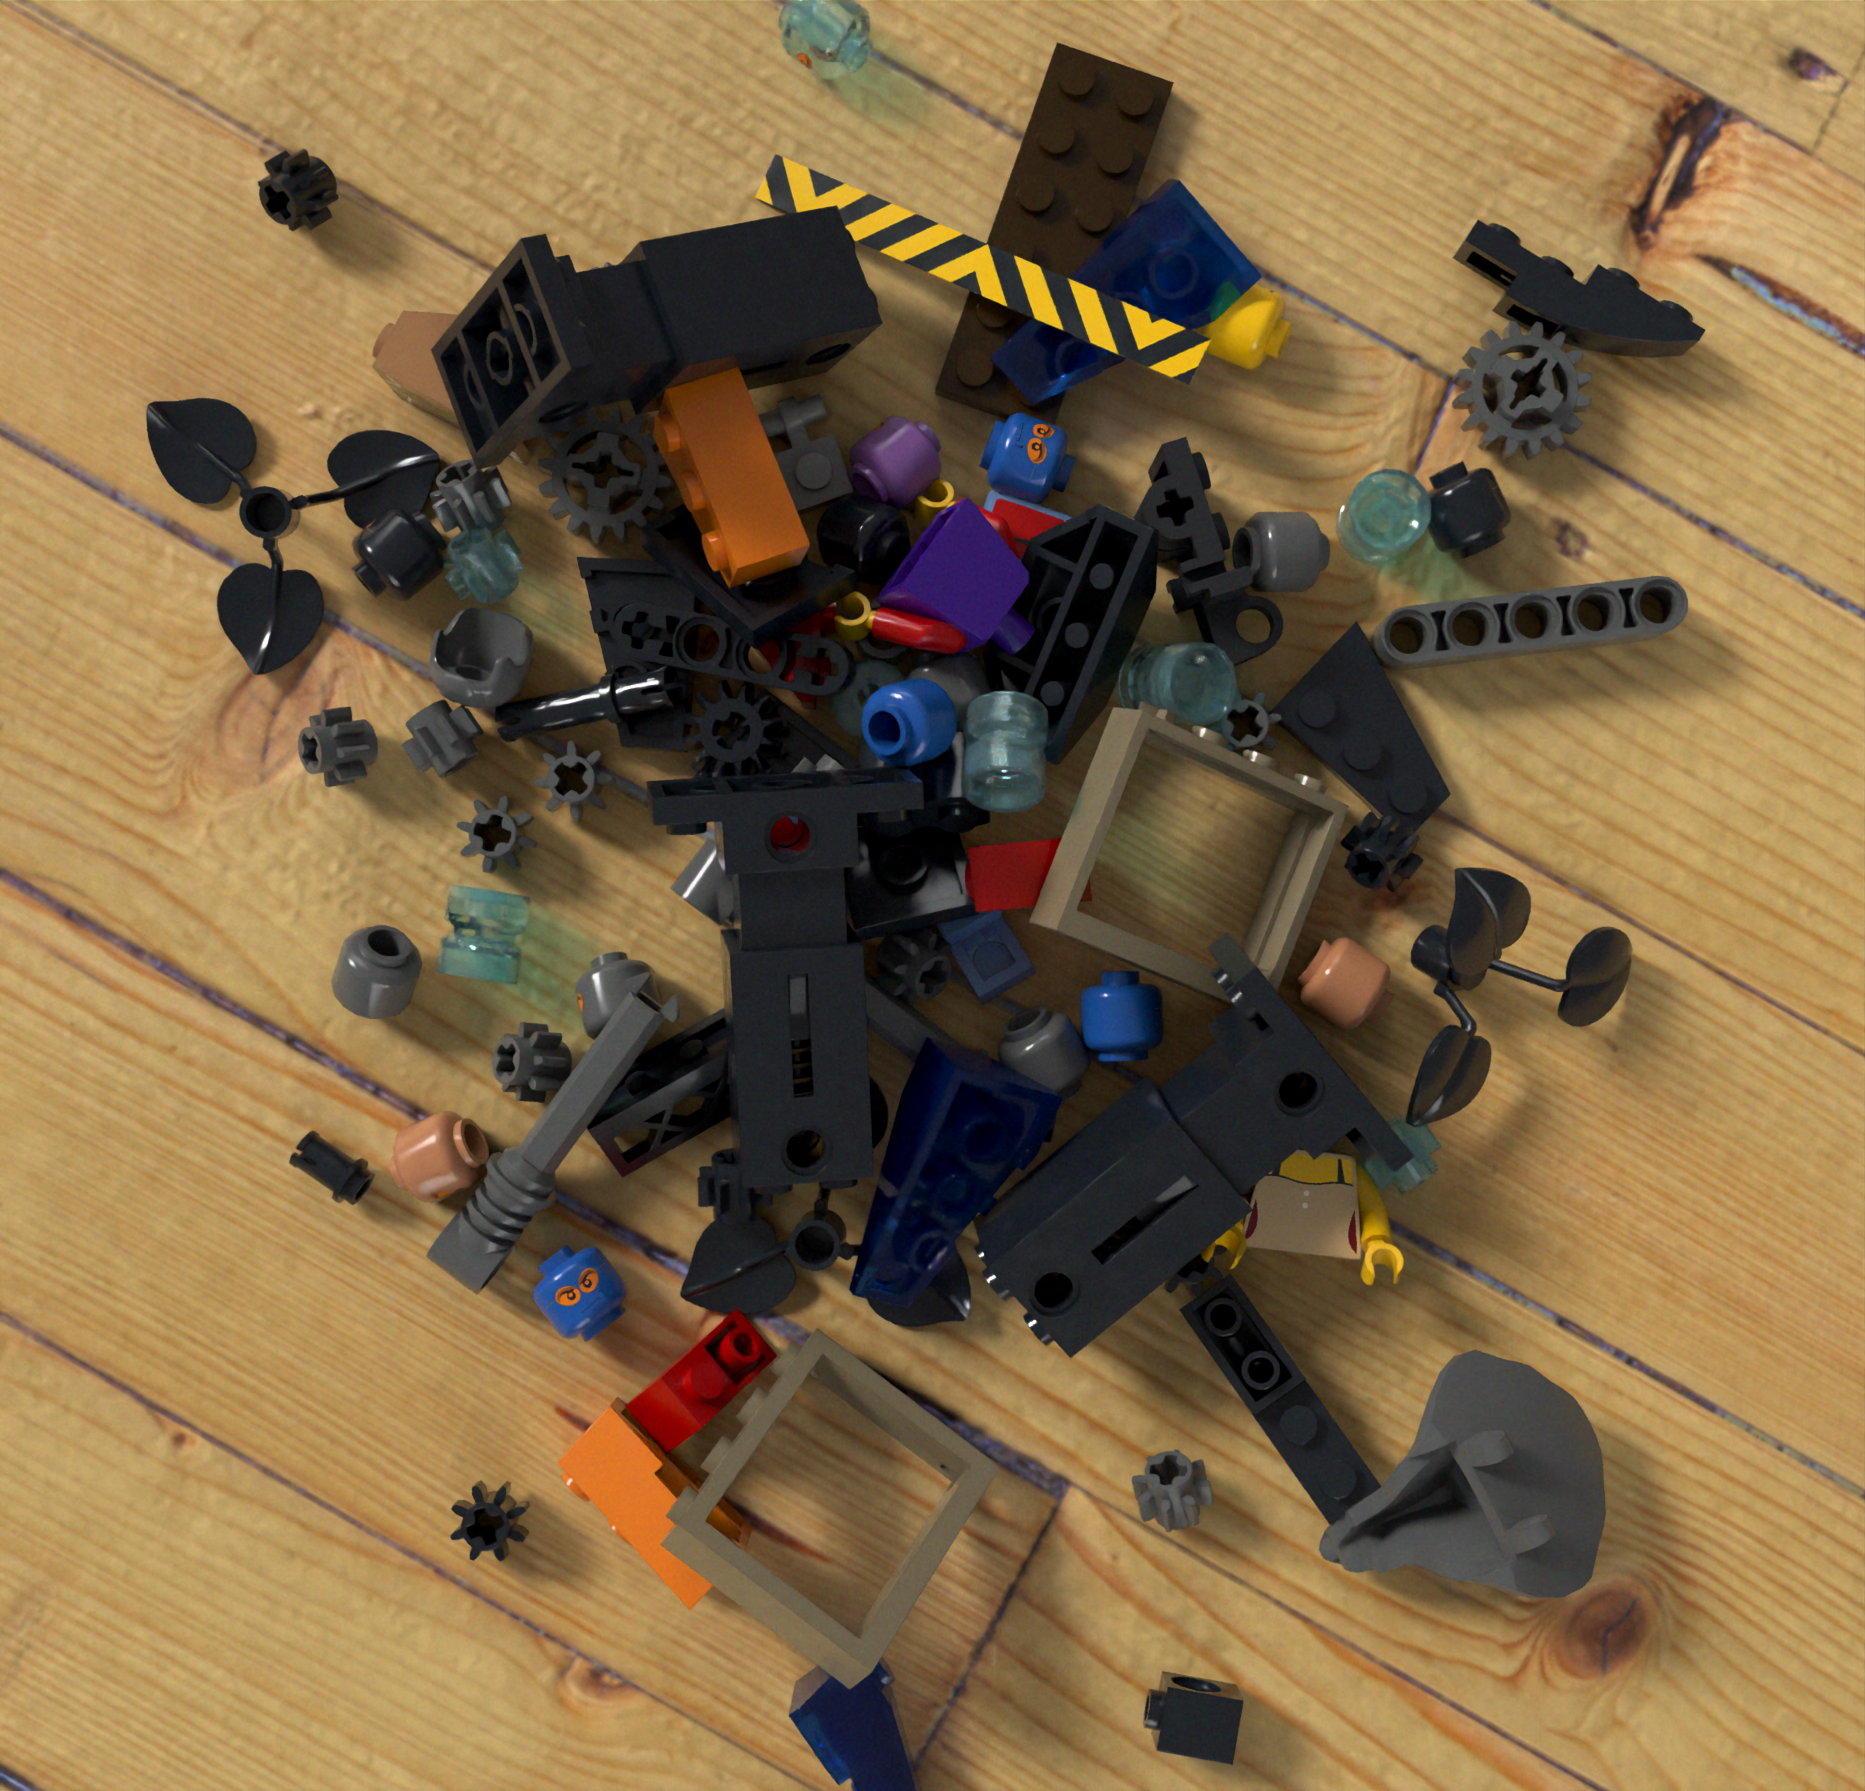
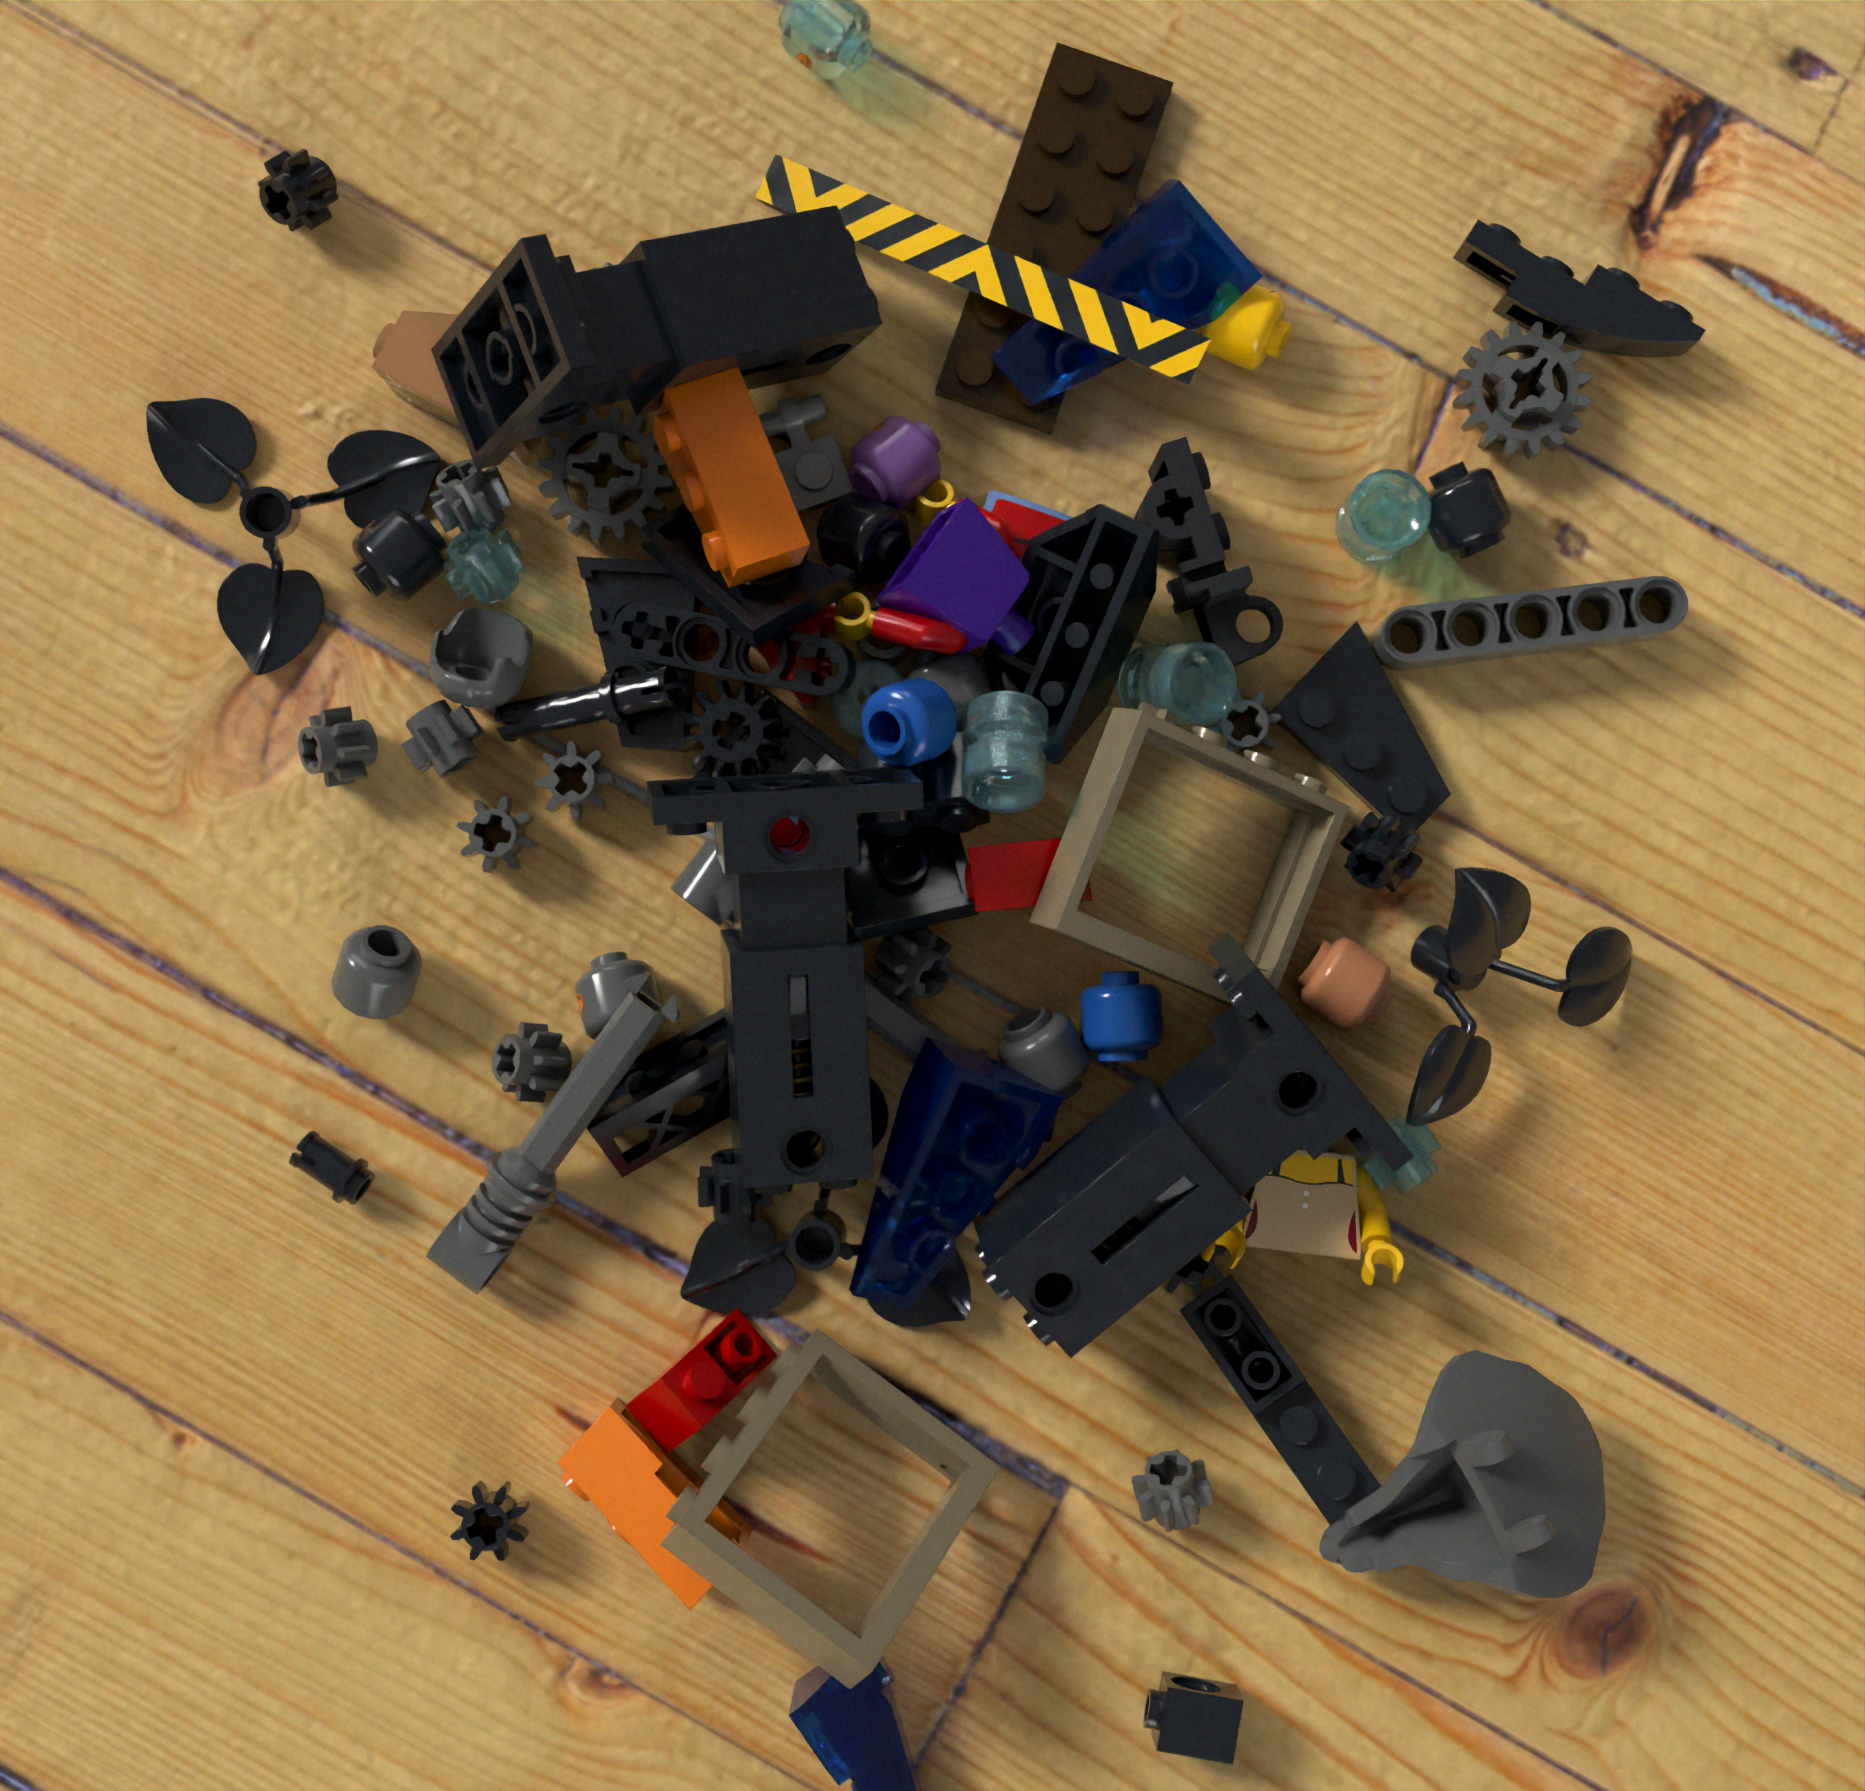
nougat head [389,1111,489,1203] -> none
clear light blue wheel [435,884,532,984] -> none
blue head [533,1245,628,1342] -> none
medium blue slope [935,858,1036,1005] -> none
blue head [979,413,1076,504] -> none
dark grey head [1232,512,1330,593] -> none

